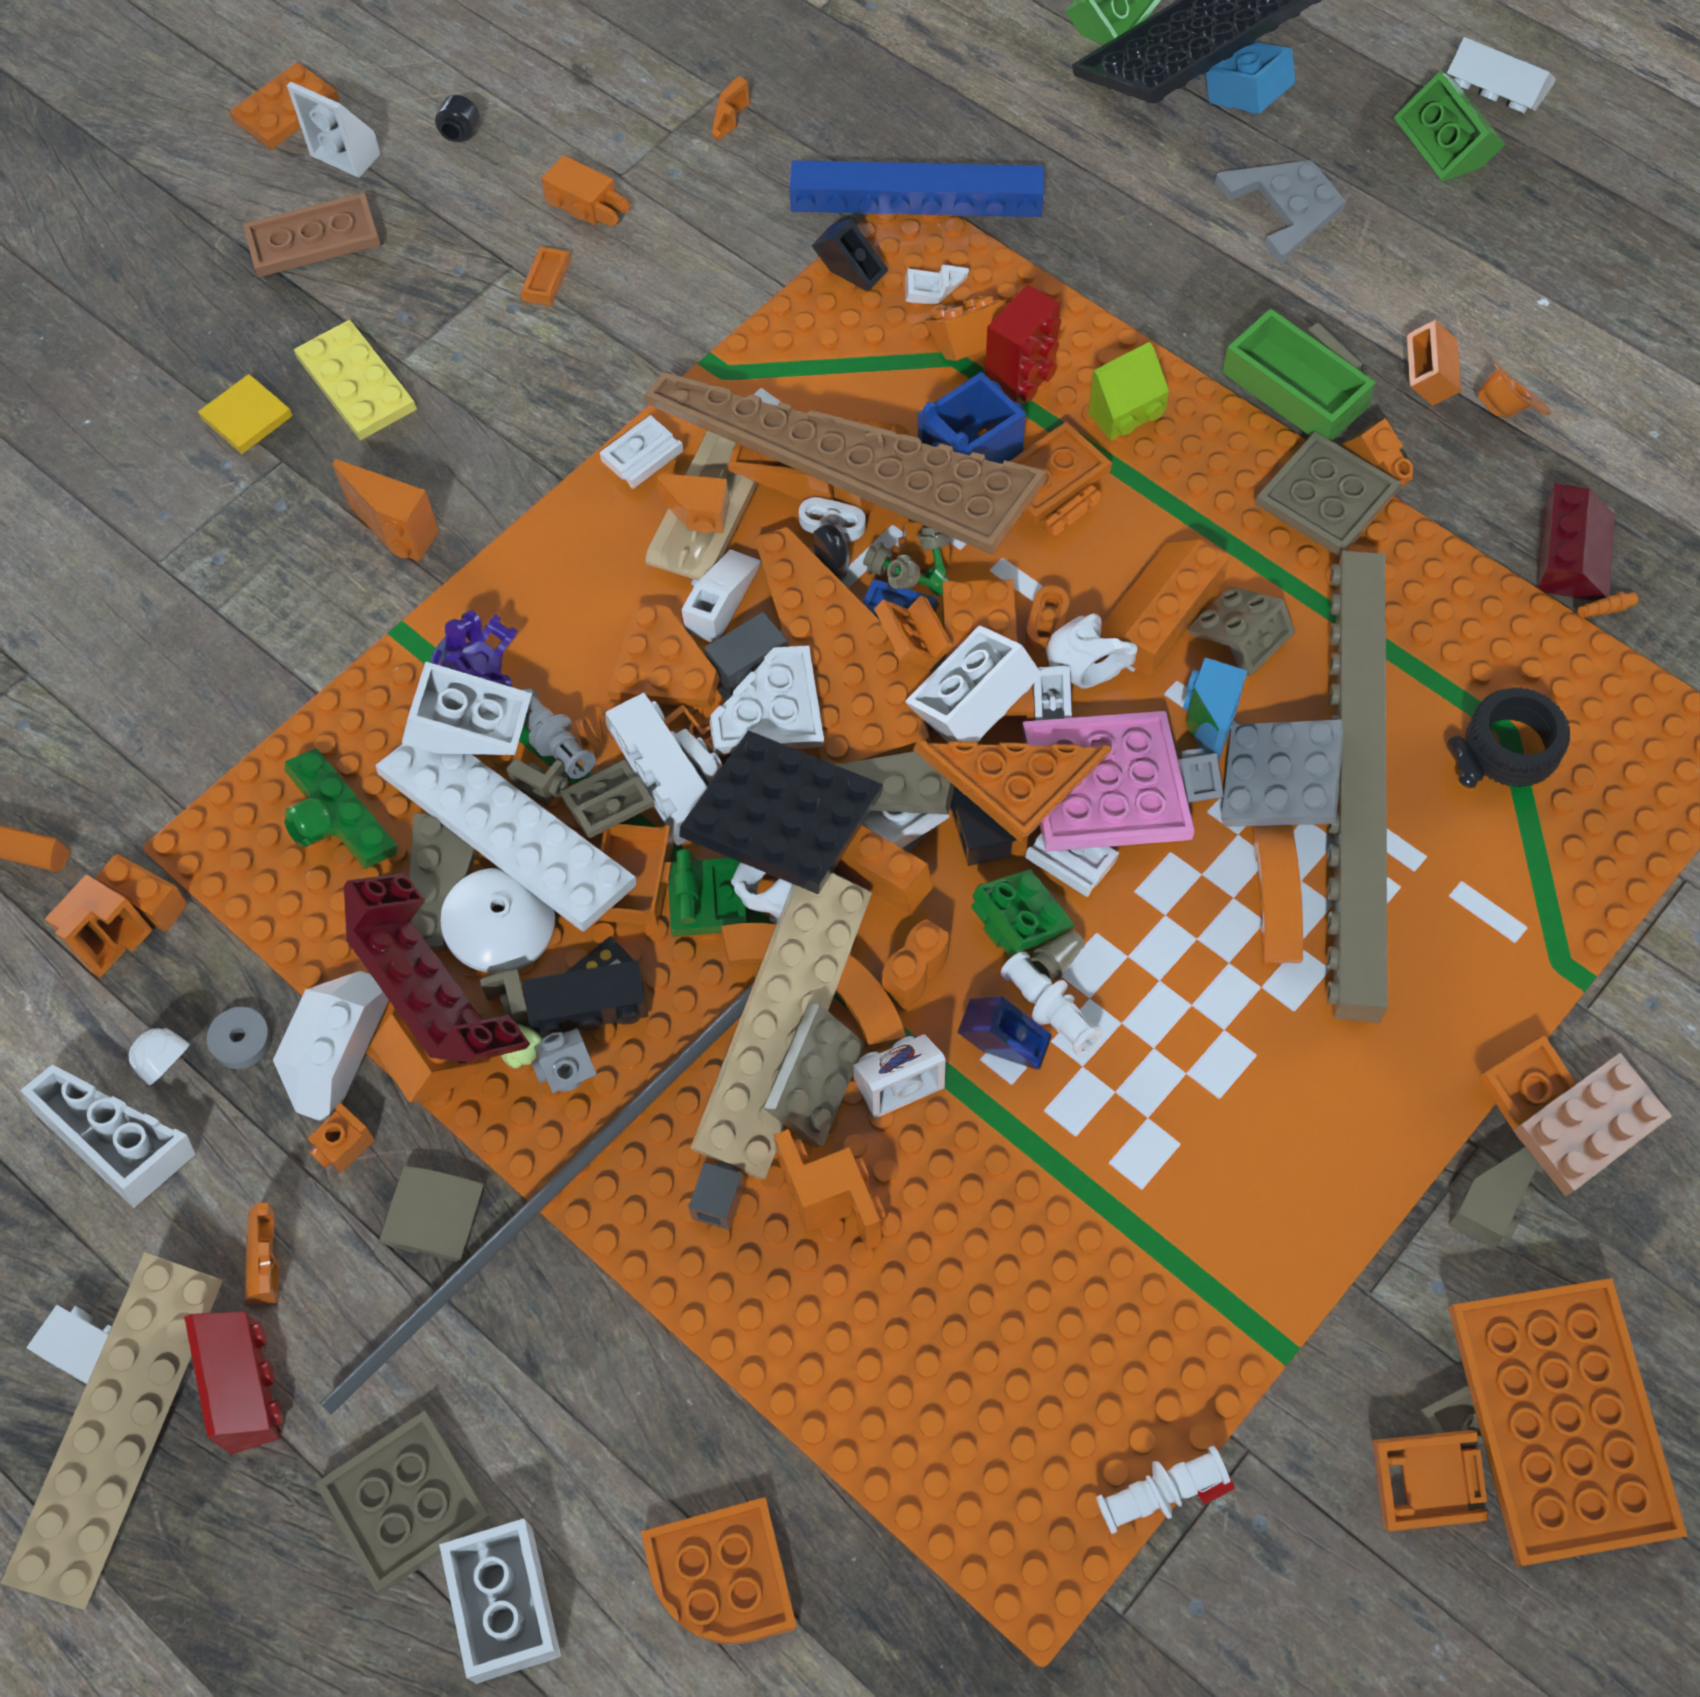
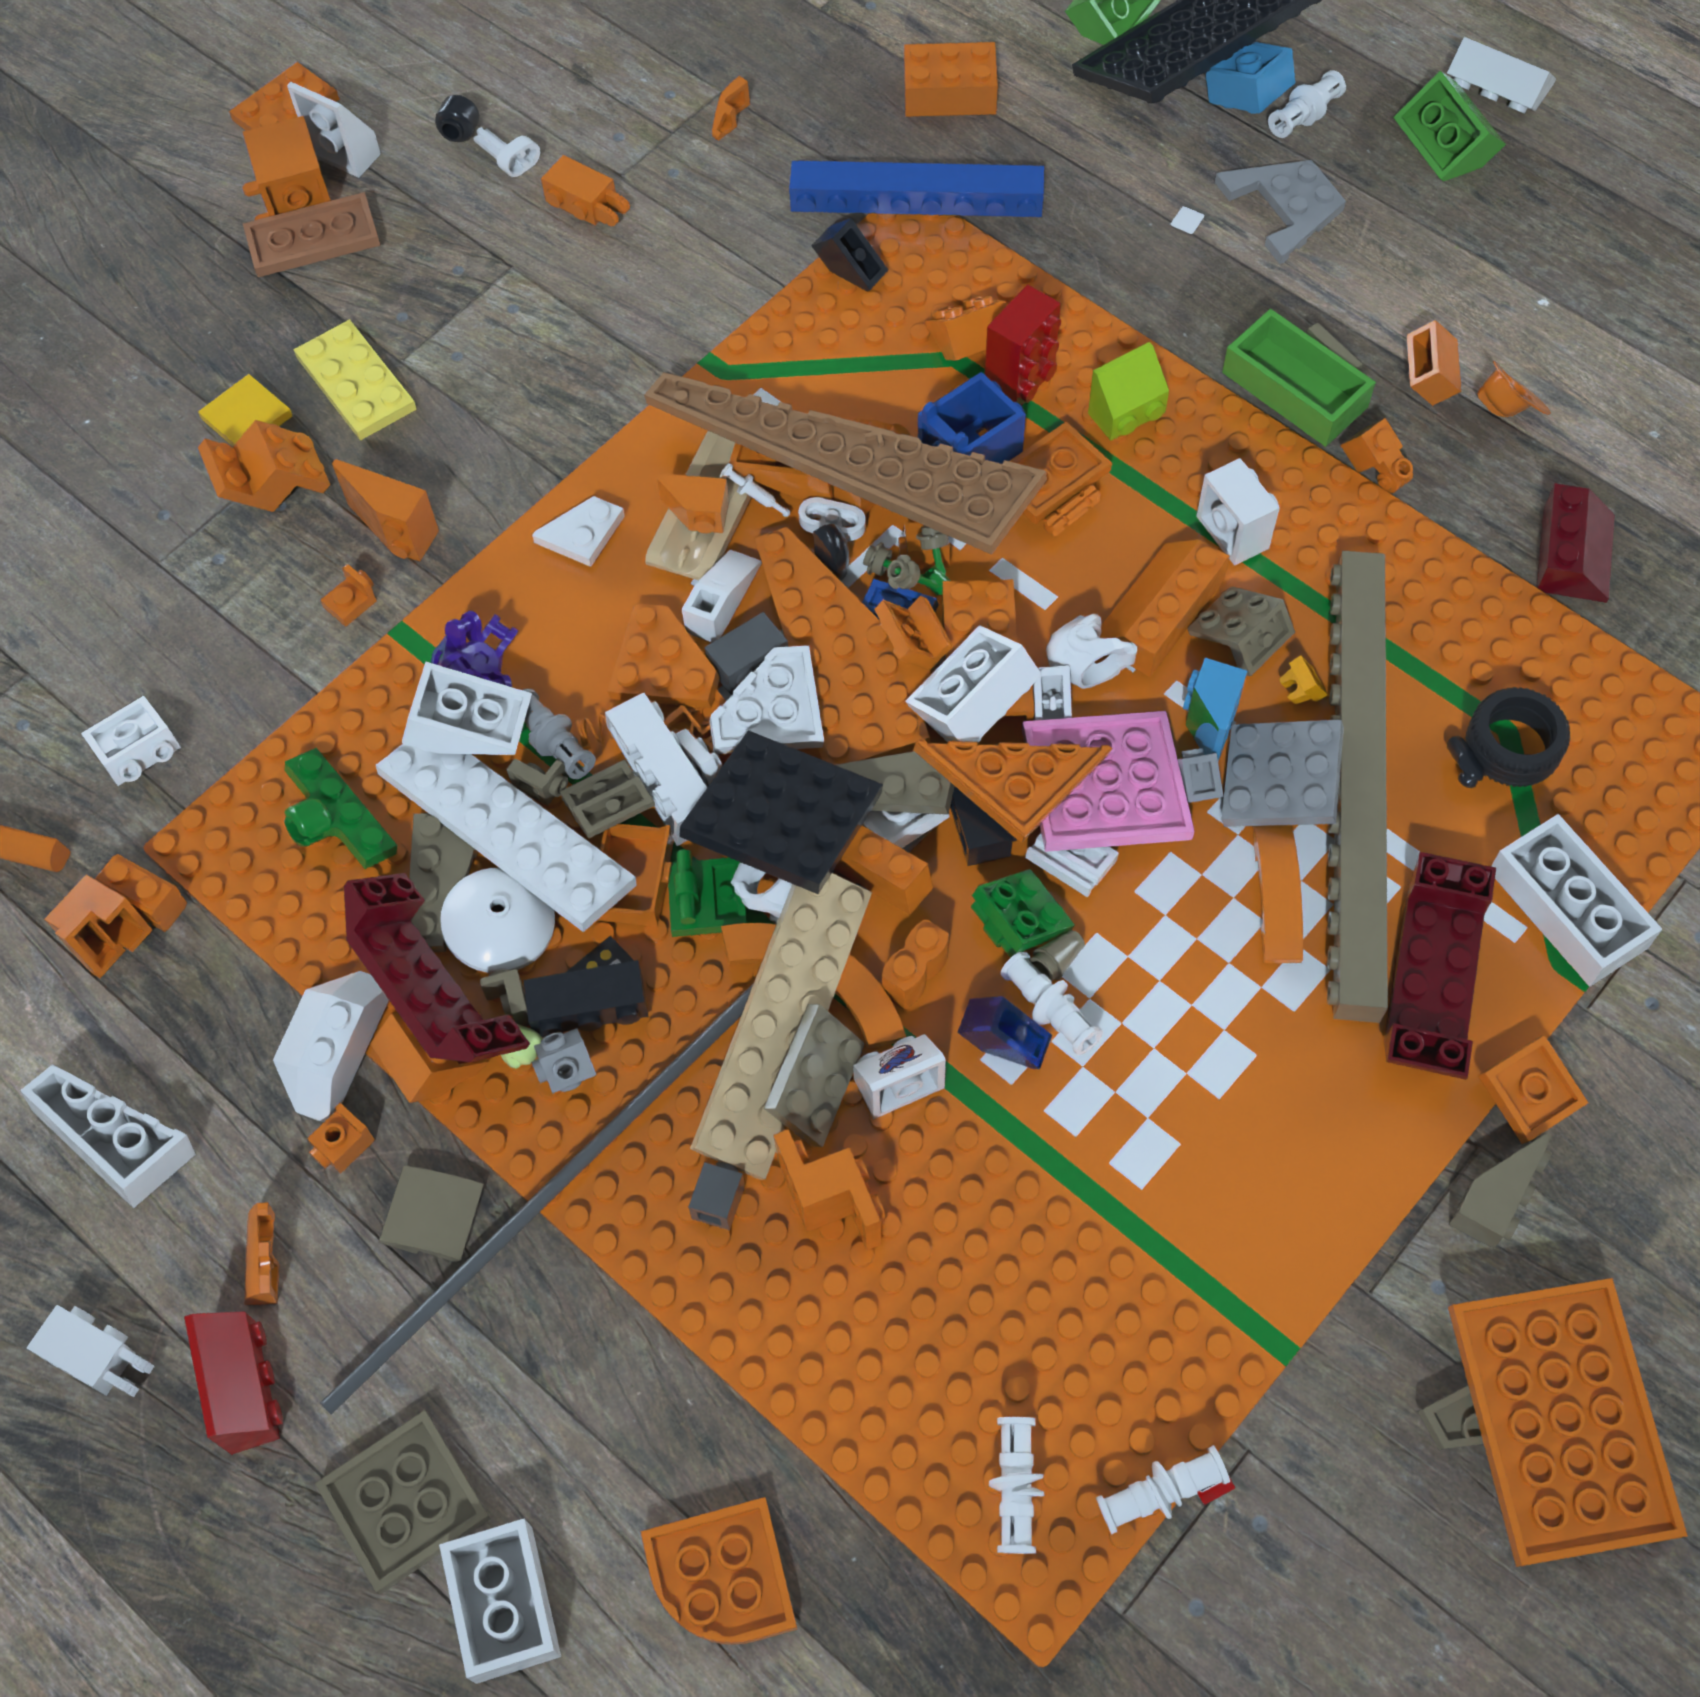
tan plate [1,1252,223,1610] -> none
white piece [129,1028,190,1085] -> none
light grey piece [207,1007,272,1069] -> none
orange tile [520,246,571,307] -> none
white plate [600,415,683,489] -> none
white slope [905,264,969,304] -> none
orange plate [1026,585,1070,652] -> none
dark tan plate [1255,432,1401,557] -> none
orange container [1372,1430,1489,1531] -> none
nougat plate [1513,1053,1672,1197] -> none
orange animal [1578,592,1639,618] -> none
none -> white plate [81,696,181,786]
none -> orange bracket [198,420,331,512]
none -> orange container [242,116,331,220]
none -> orange bracket [320,564,377,627]
none -> white piece [474,127,541,177]
none -> white wing [532,496,625,567]
none -> white piece [720,463,790,517]
none -> orange brick [904,42,998,117]
none -> white piece [989,1417,1045,1554]
none -> white sticker [1170,206,1204,234]
none -> white brick [1196,458,1280,566]
none -> white piece [1268,70,1346,138]
none -> light orange tile [1279,656,1328,704]
none -> dark red slope [1384,852,1496,1080]
none -> white brick [1491,814,1662,987]

